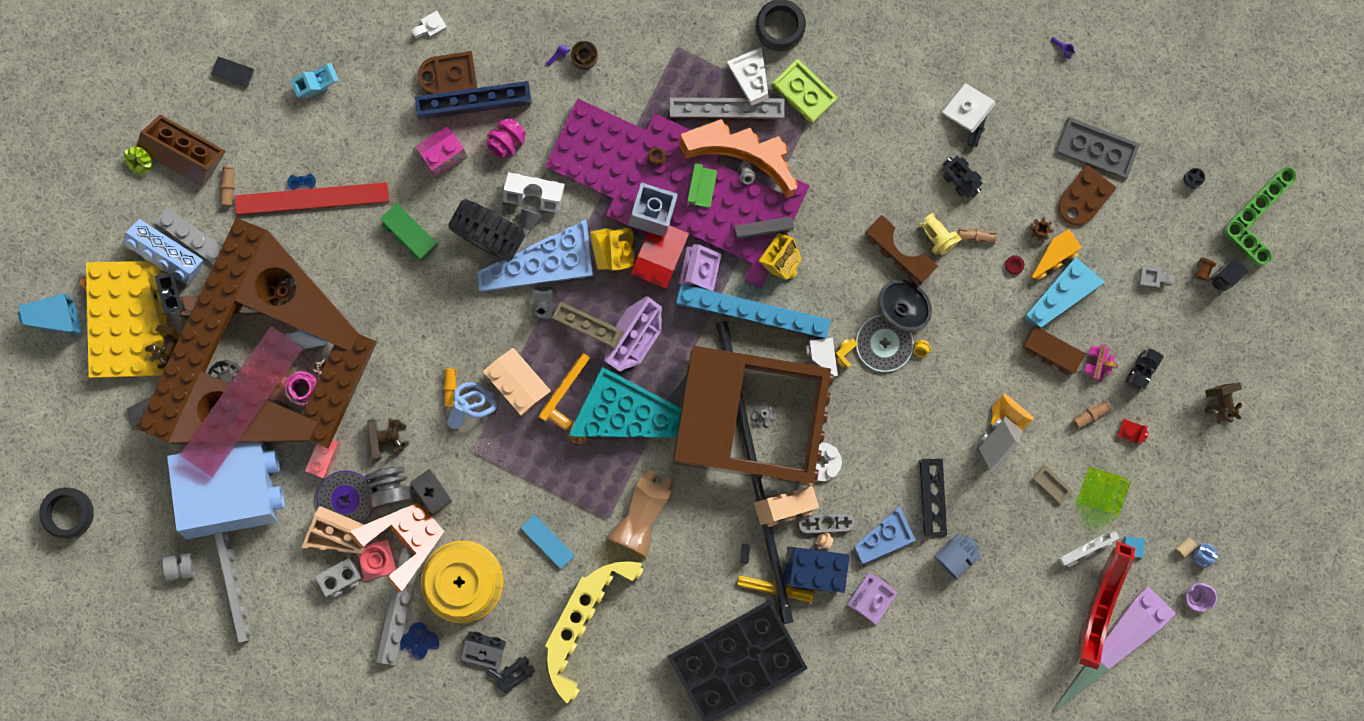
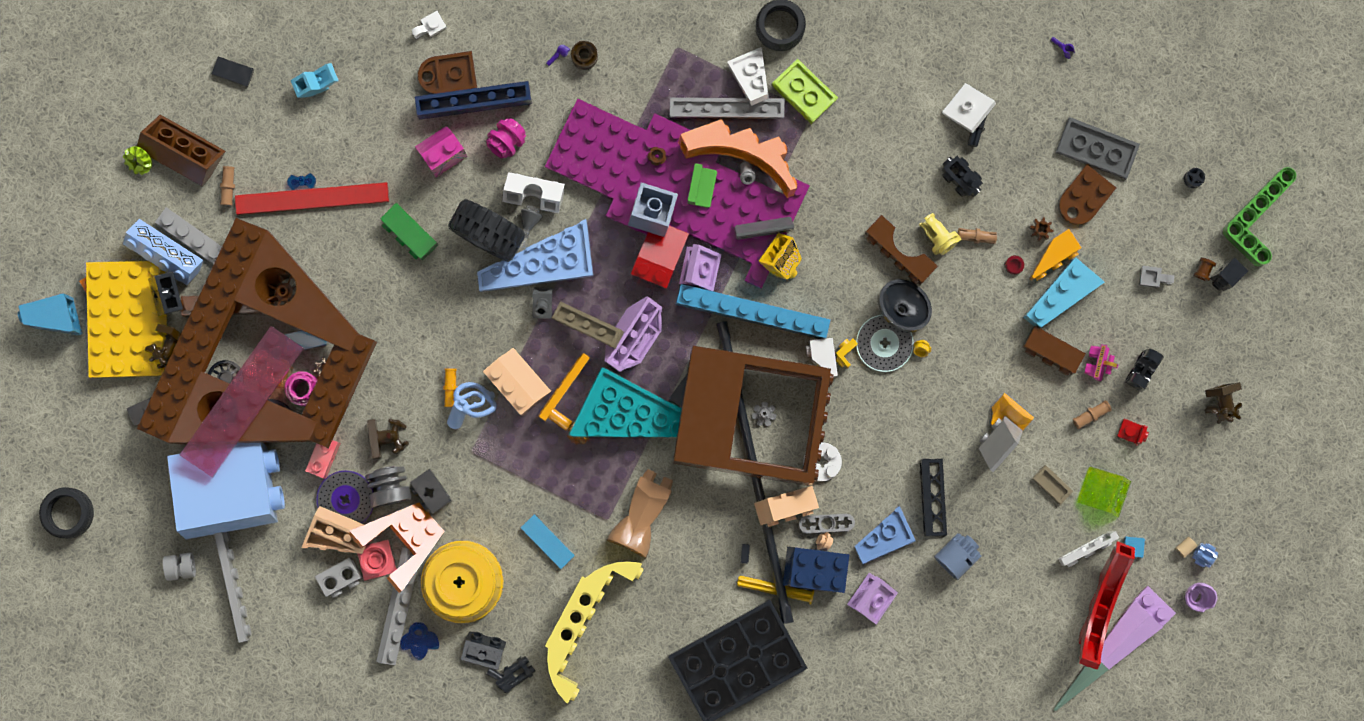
yellow piece [590,228,635,270] -> none

